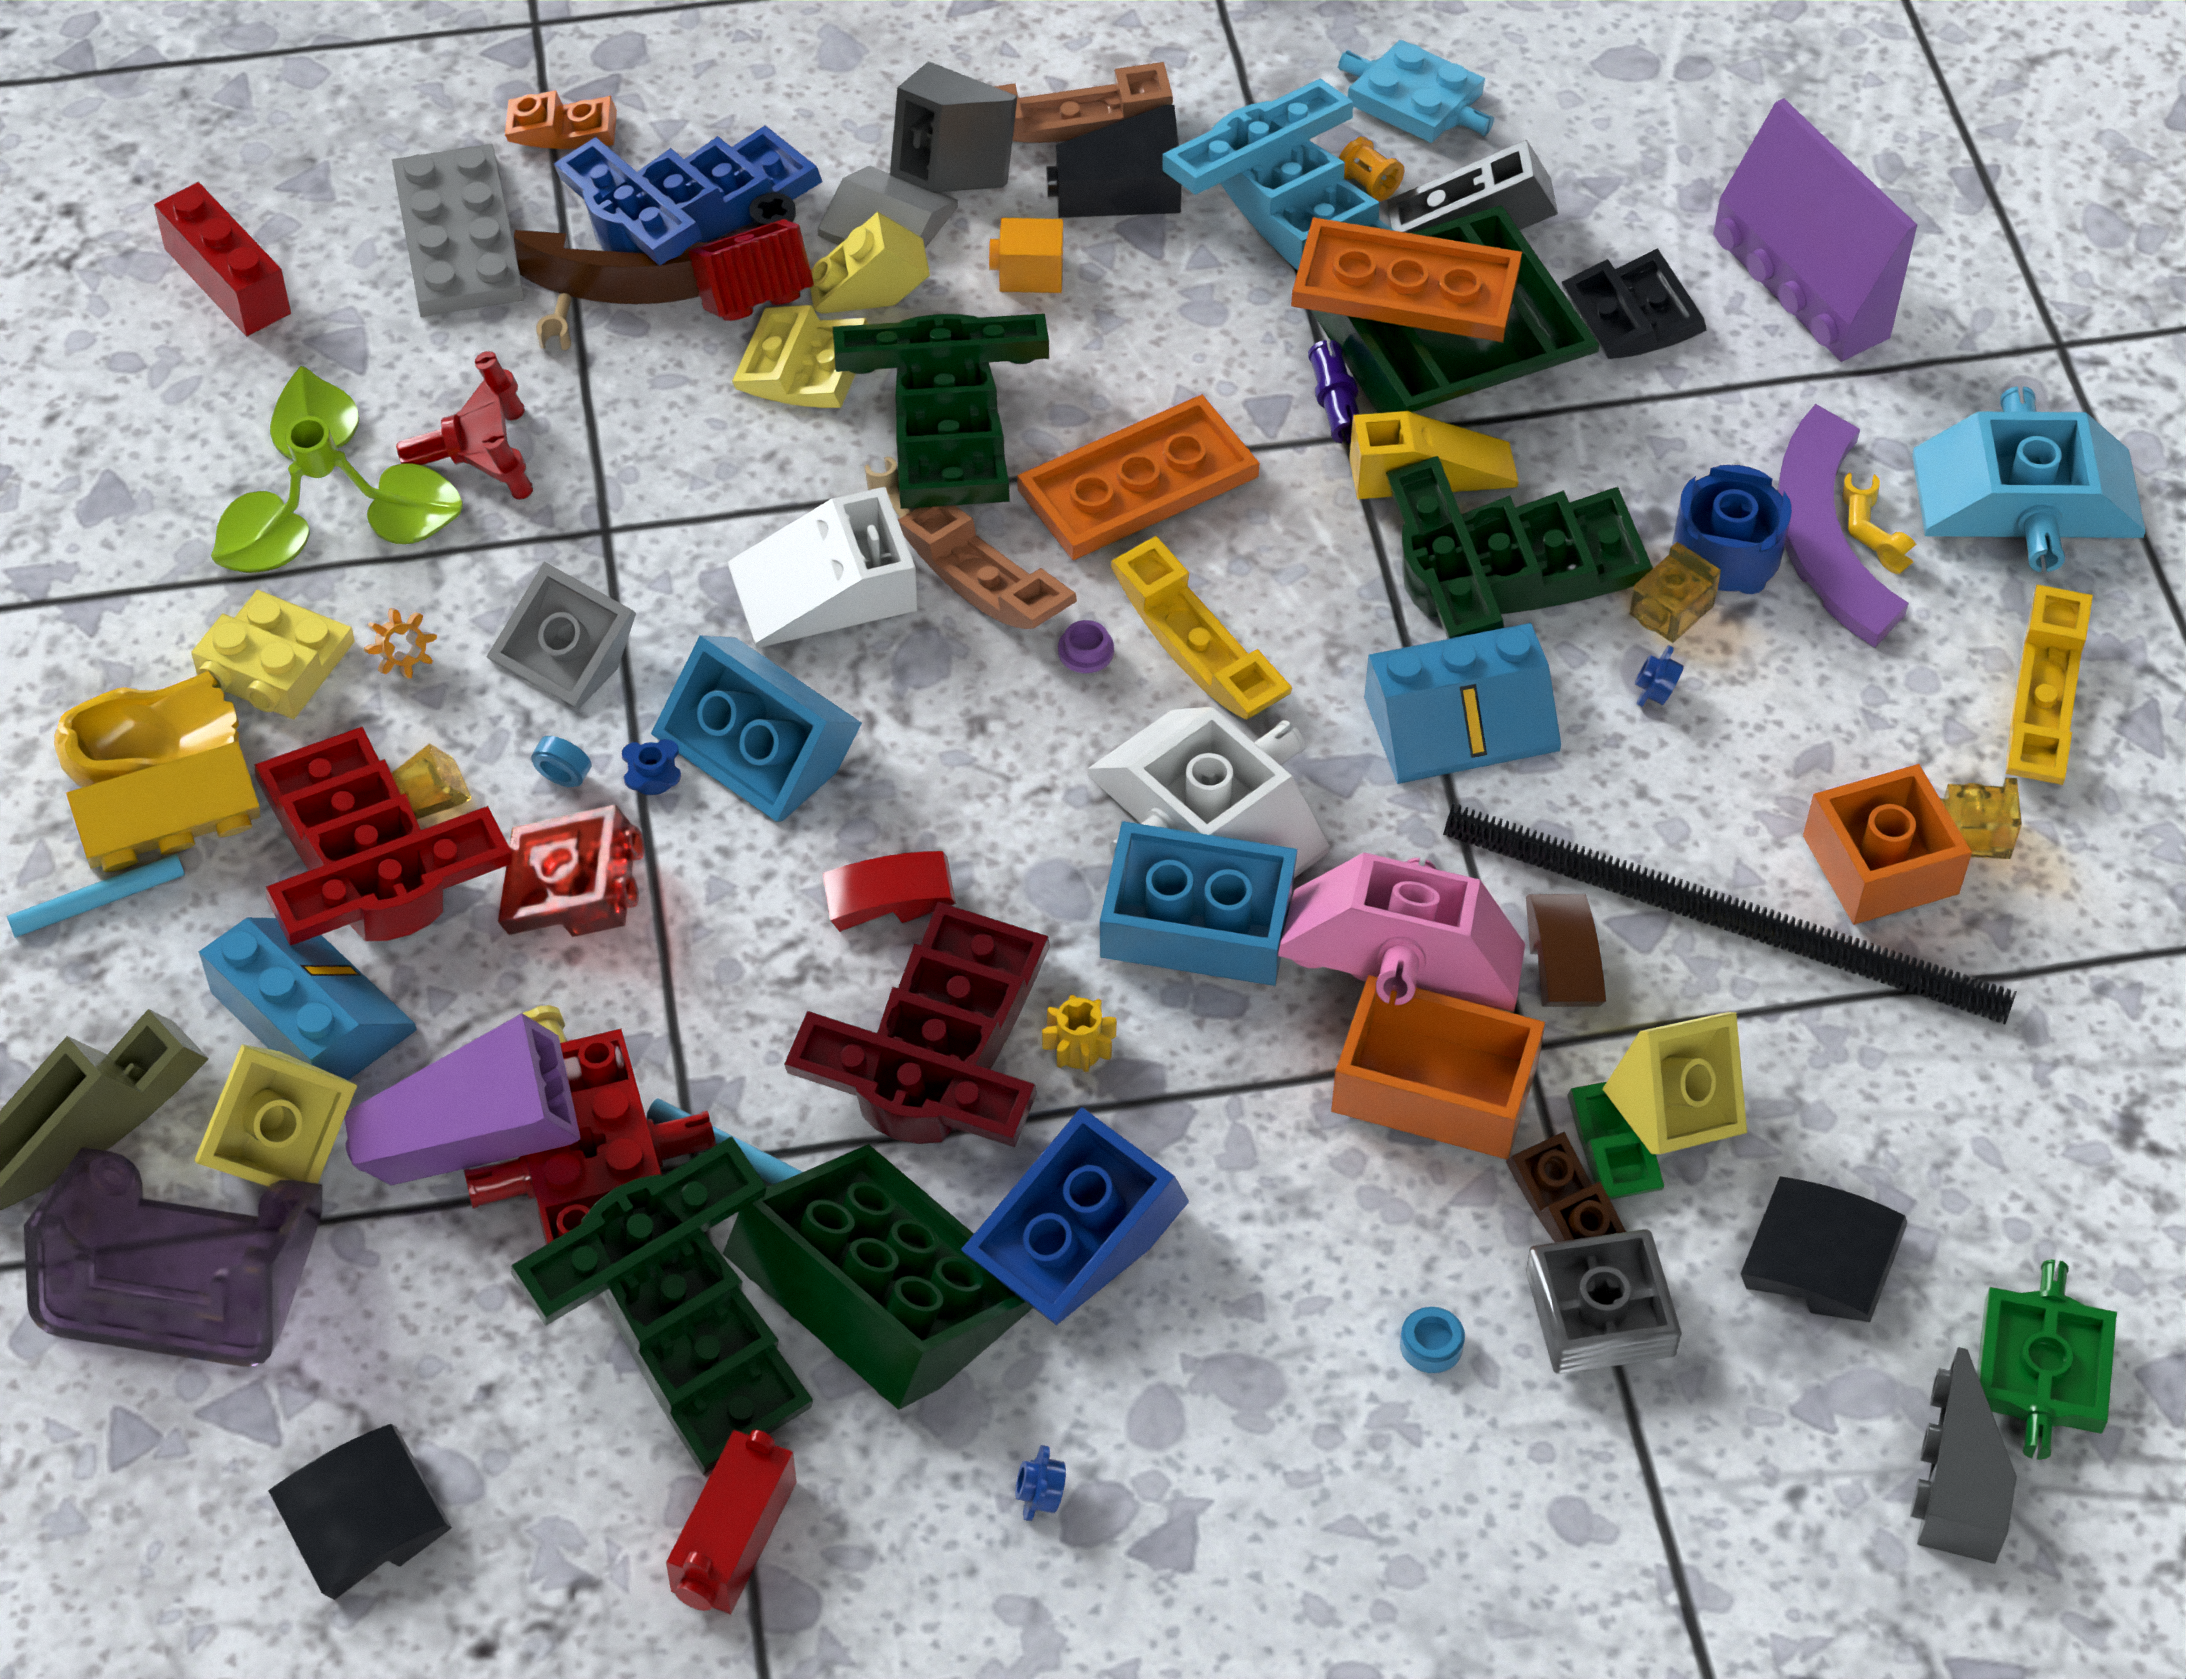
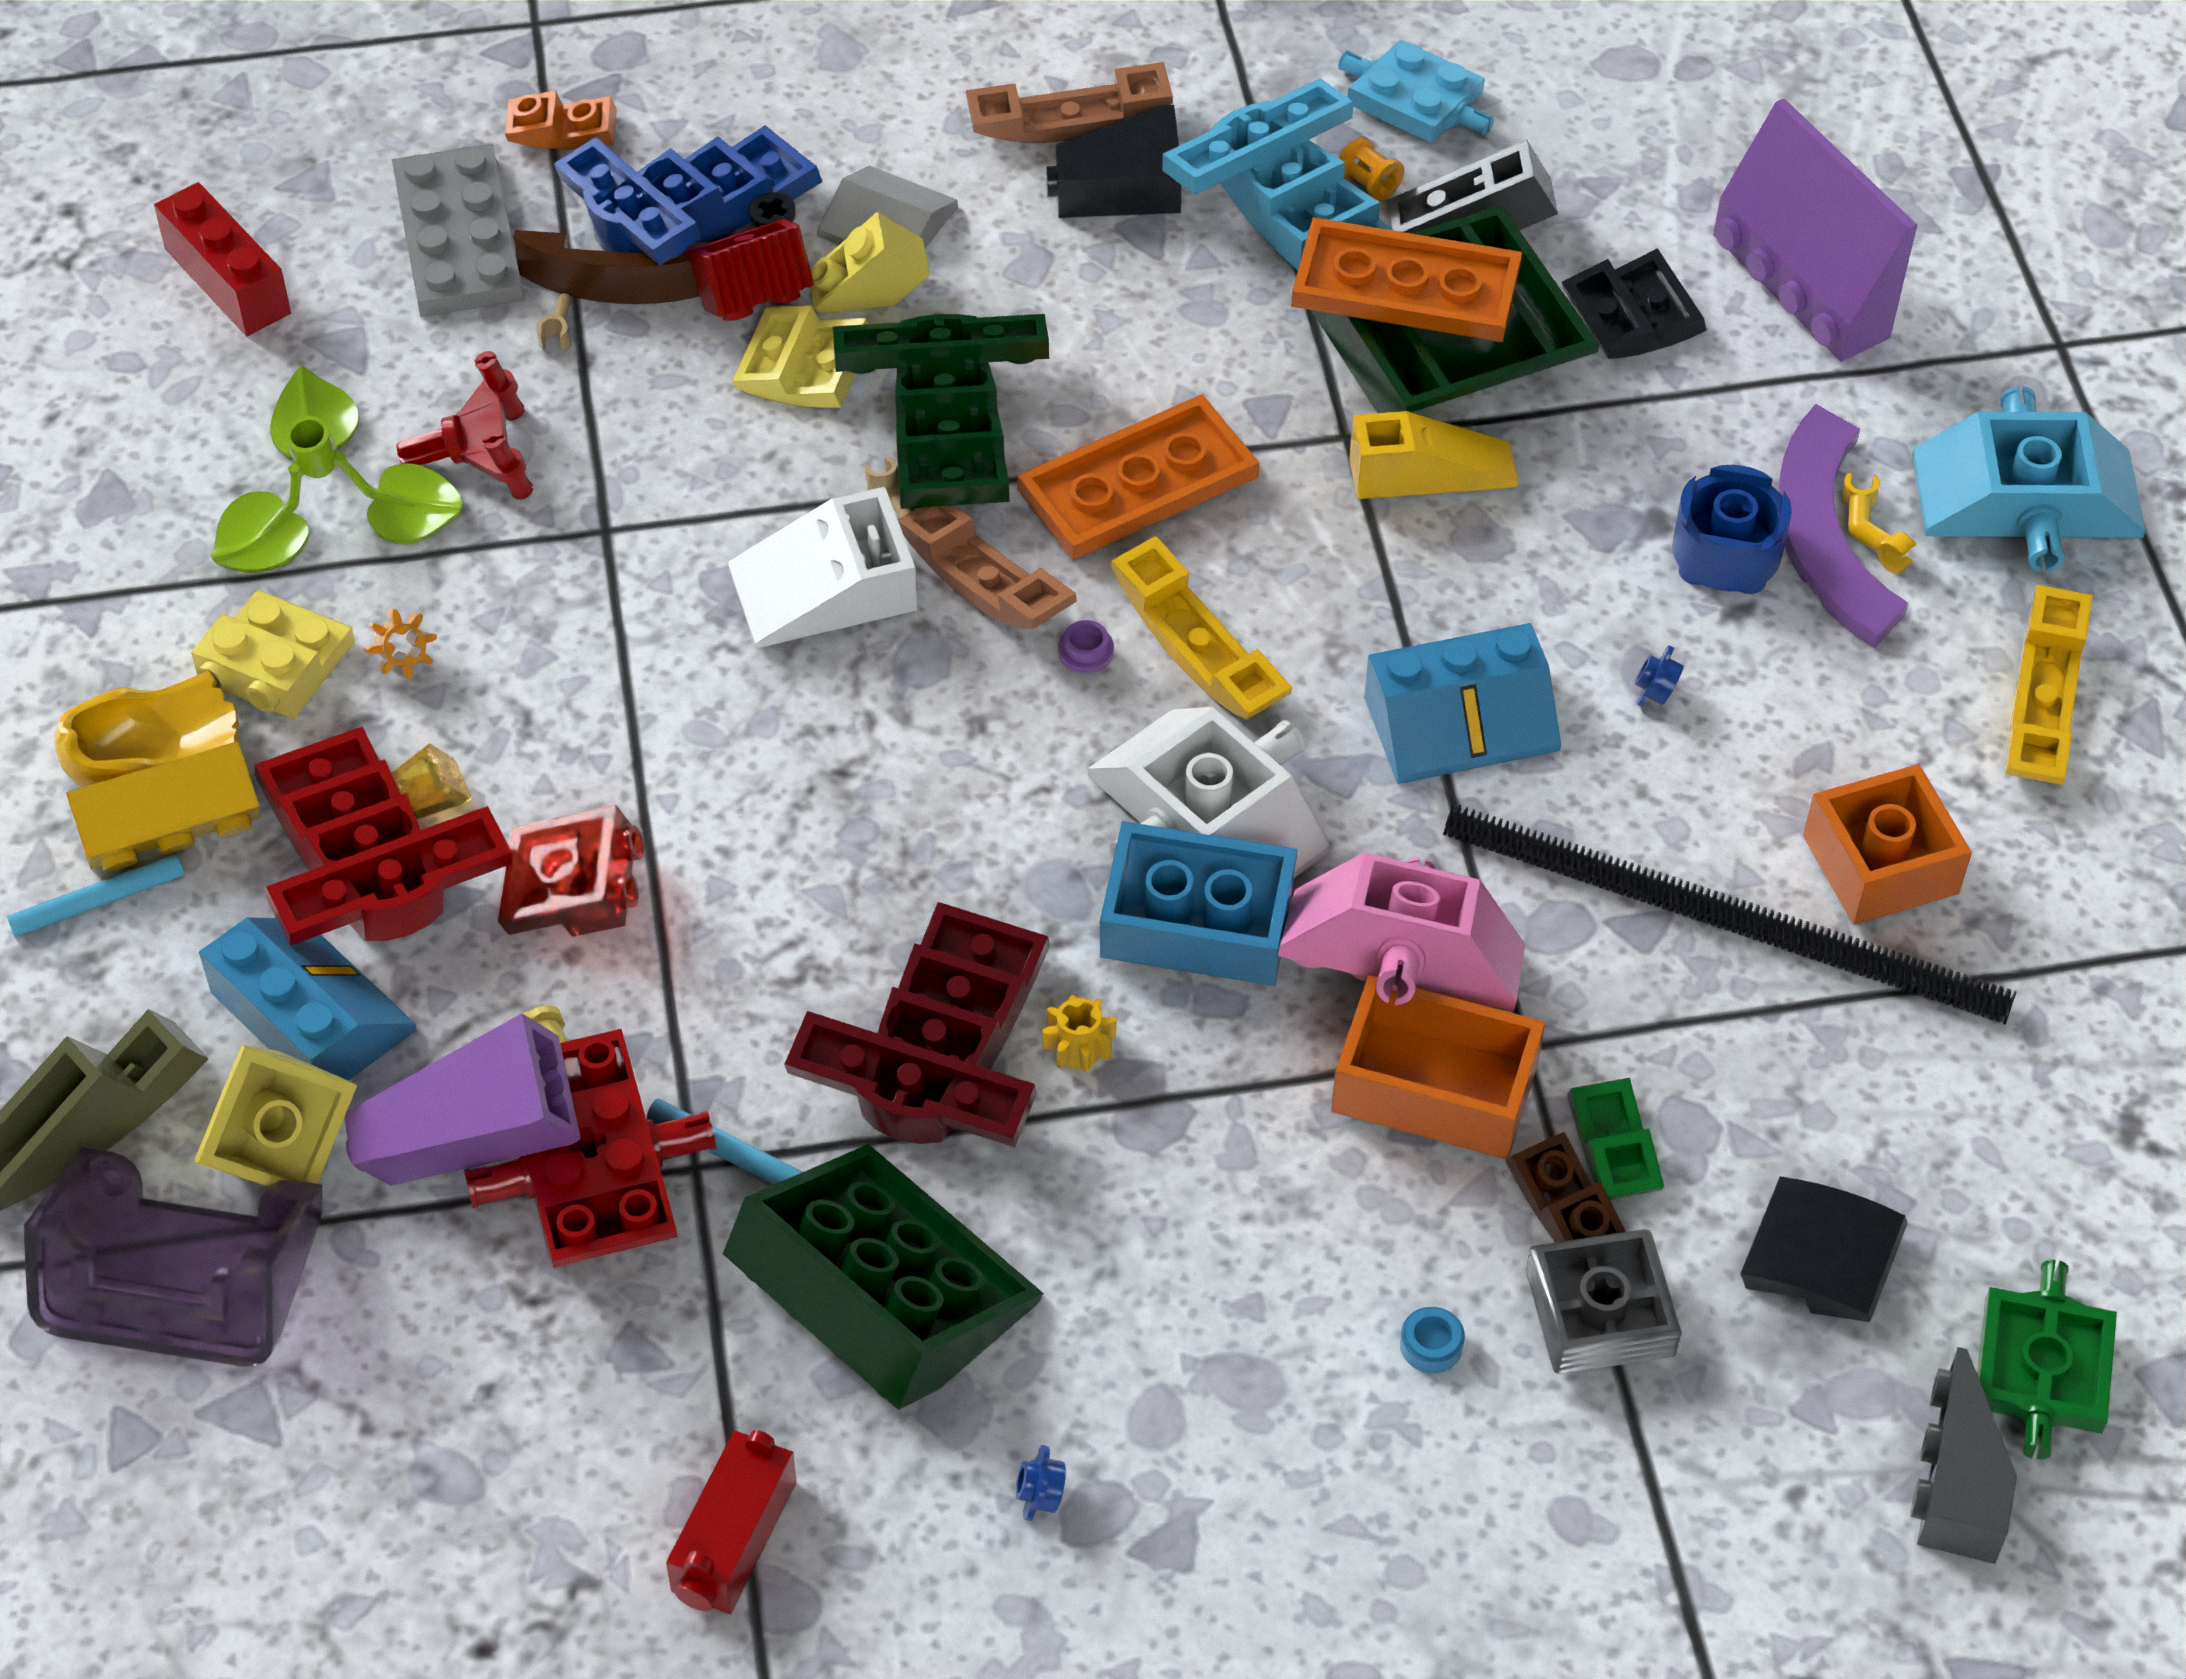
black slope [268,1424,452,1600] -> none
light grey slope [486,562,636,710] -> none
dark green slope [511,1136,813,1475] -> none
dark azure tile [531,736,592,787] -> none
blue plate [622,739,681,795] -> none
dark azure slope [651,635,862,822] -> none
red slope [823,851,956,932] -> none
dark grey slope [890,61,1017,192] -> none
blue slope [961,1107,1189,1326] -> none
light orange brick [989,218,1063,293] -> none
dark purple pin [1308,340,1360,444] -> none
dark green slope [1386,456,1654,639] -> none
reddish brown slope [1526,894,1606,1007] -> none
light yellow slope [1603,1012,1747,1154] -> none
clear yellow brick [1629,542,1721,643] -> none
clear yellow brick [1940,777,2022,859] -> none

